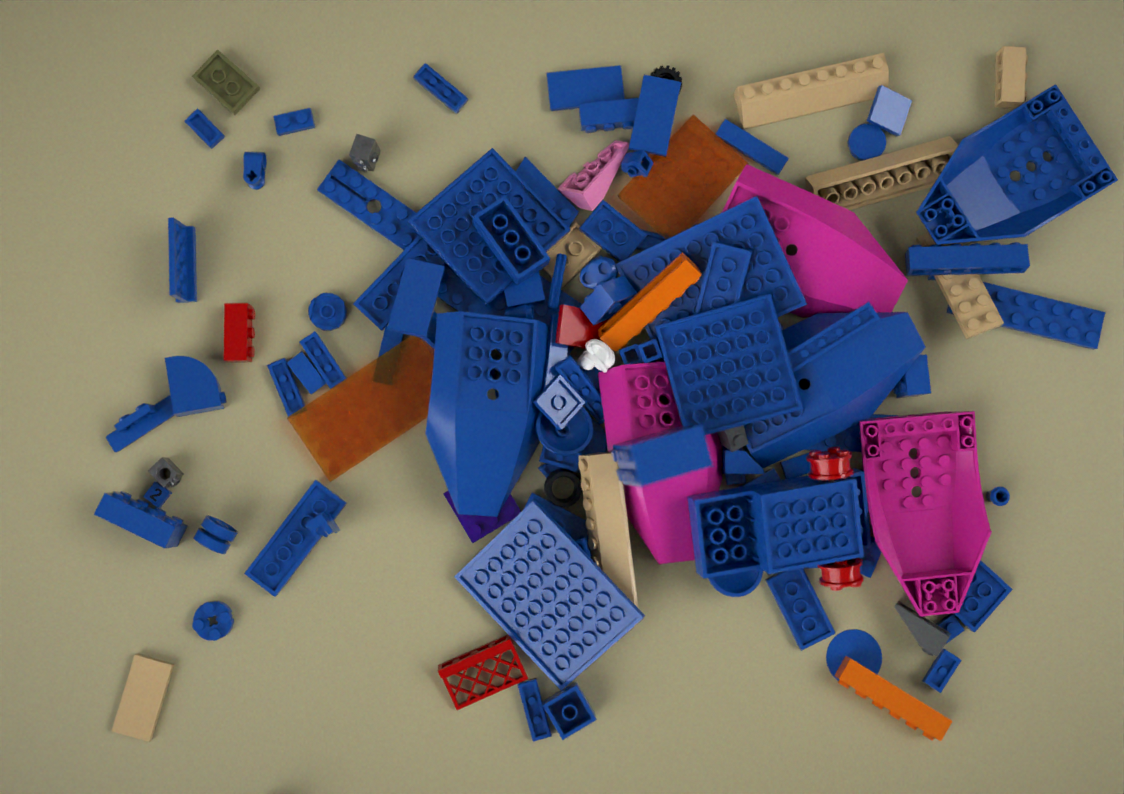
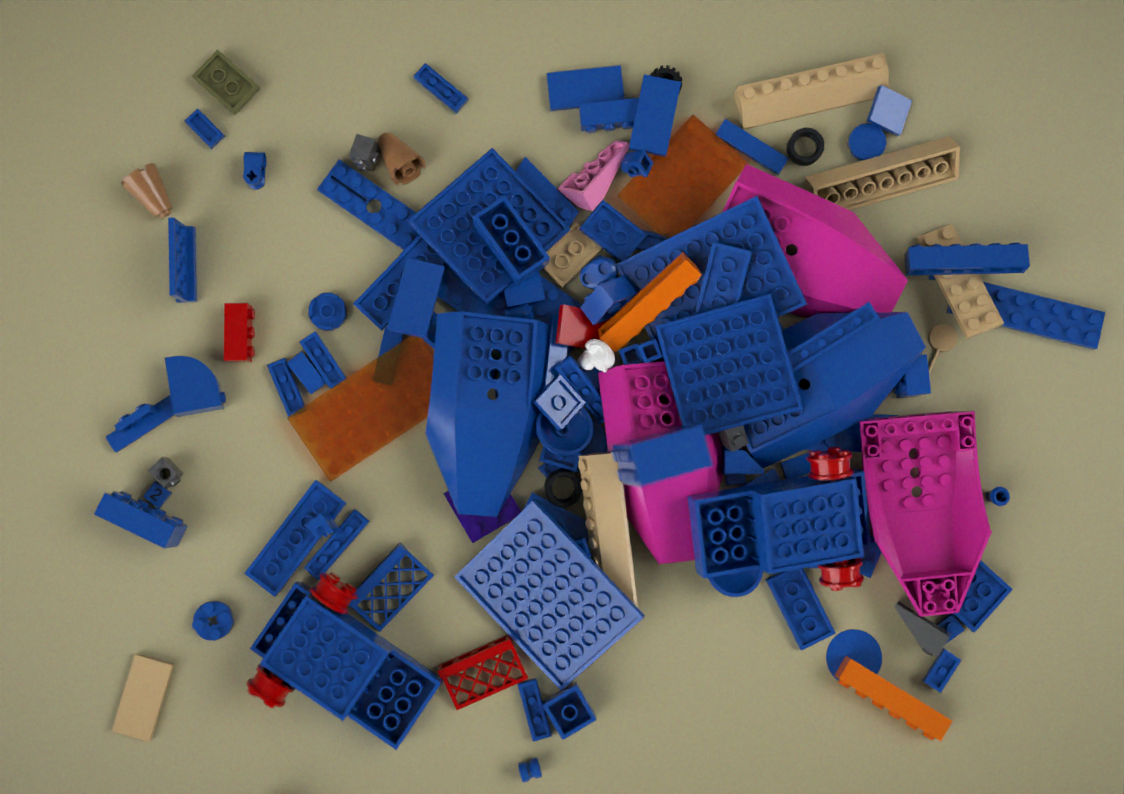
blue wheel [194,515,238,554] -> none
blue plate [273,108,315,136] -> none
blue axle [548,254,567,309] -> none
blue piece [916,84,1118,245] -> none
tan brick [995,46,1028,109] -> none
none -> medium nougat cone [121,163,172,219]
none -> blue piece [246,572,443,750]
none -> blue tile [304,509,370,580]
none -> blue fence [349,542,434,632]
none -> medium nougat cone [377,132,426,185]
none -> blue wheel [518,757,542,783]
none -> black tyre [786,127,825,166]
none -> tan piece [928,324,958,374]

